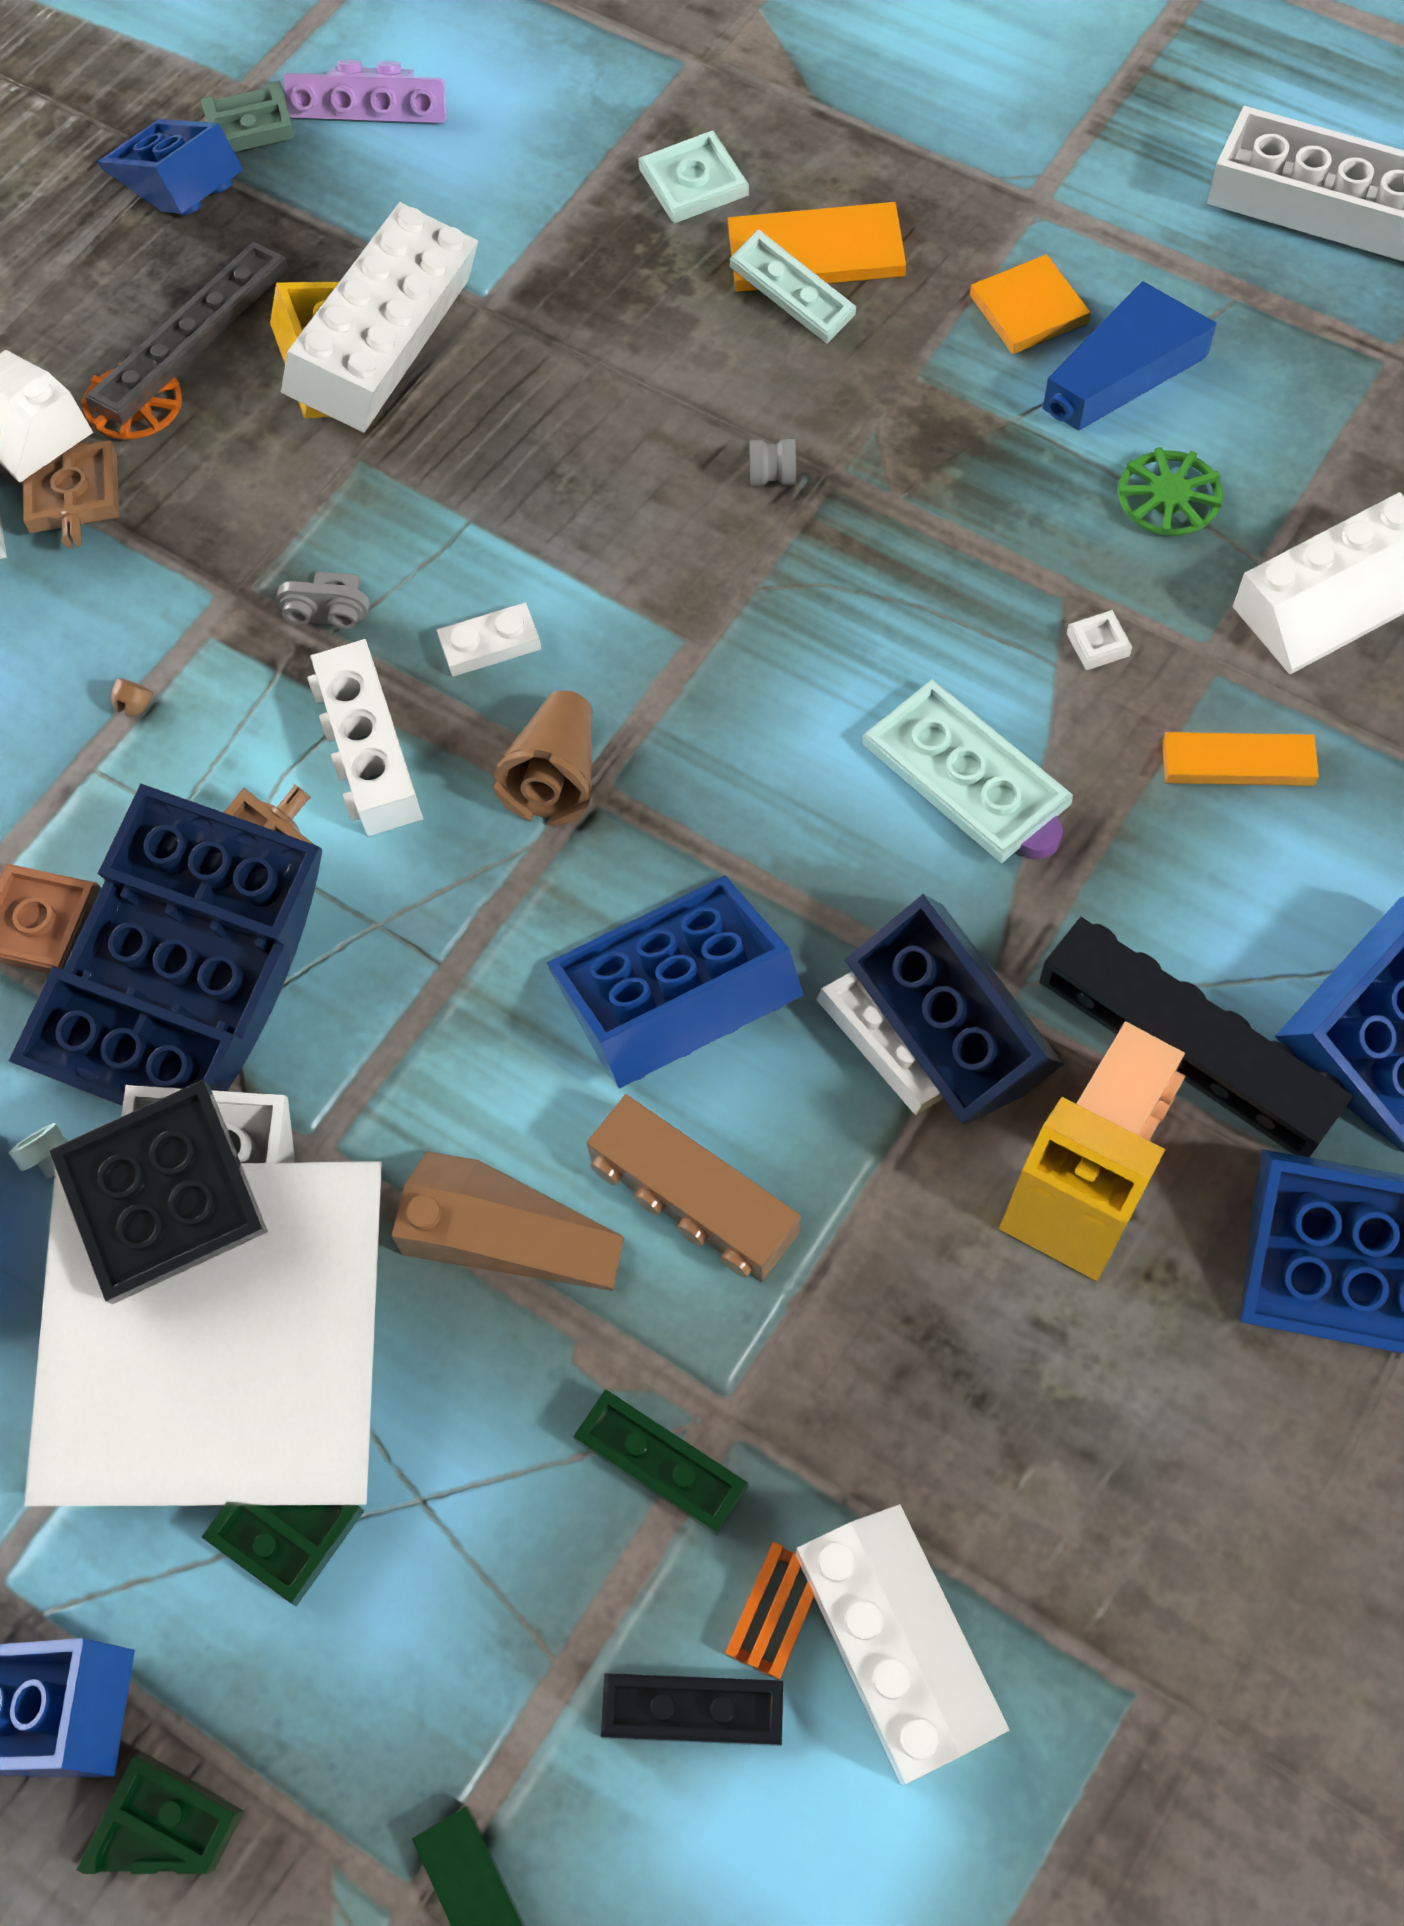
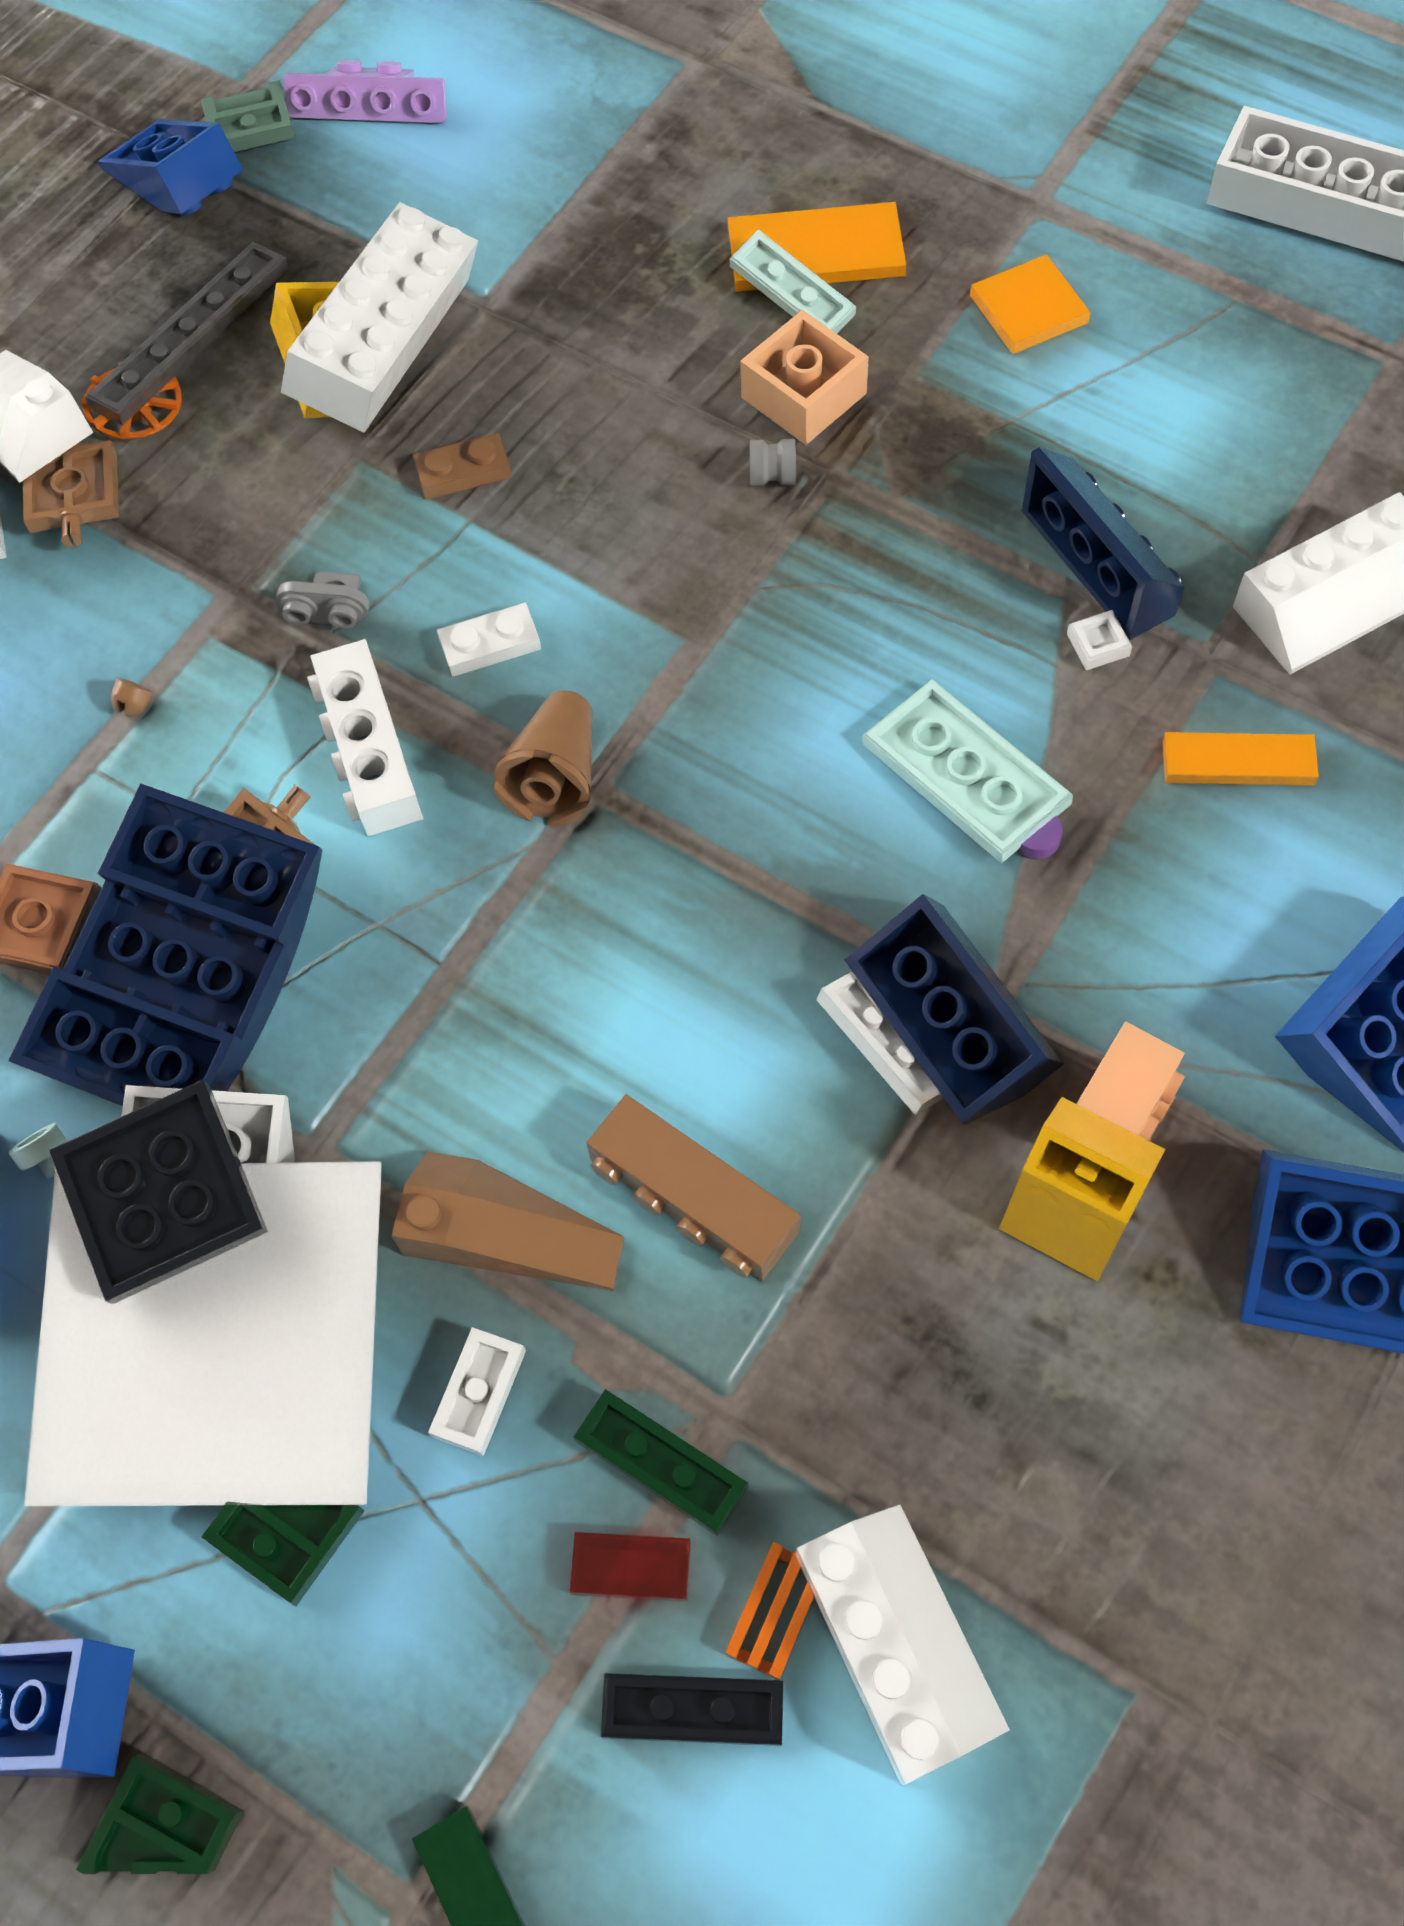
blue slope [547,875,804,1089] -> none
light aqua tile [638,130,749,224] -> none
black brick [1039,916,1353,1158] -> none
blue slope [1043,281,1217,431] -> none
bright green wheel [1118,447,1223,536] -> none
none -> medium nougat plate [413,432,512,500]
none -> white plate [428,1327,526,1456]
none -> clear red tile [570,1532,691,1602]
none -> light nougat brick [740,310,869,445]
none -> dark blue slope [1022,447,1184,640]

